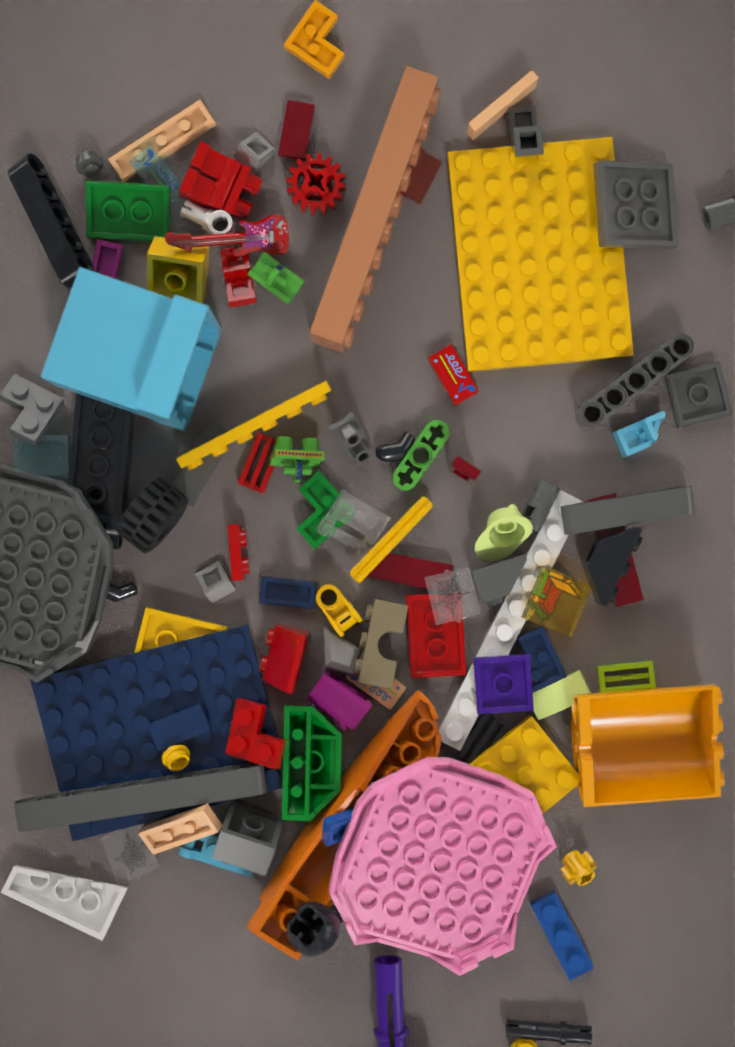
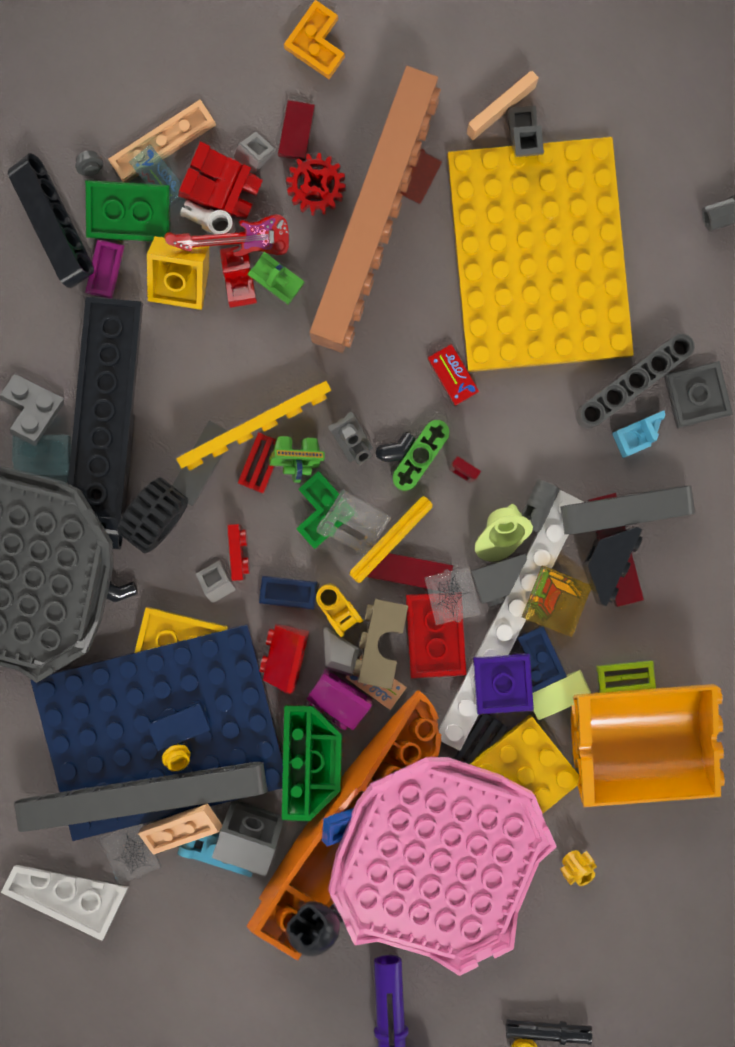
medium azure piece [40,267,222,432] -> none
red plate [225,698,286,769] -> none
blue plate [530,890,594,981] -> none
dark grey plate [593,160,678,249] -> none

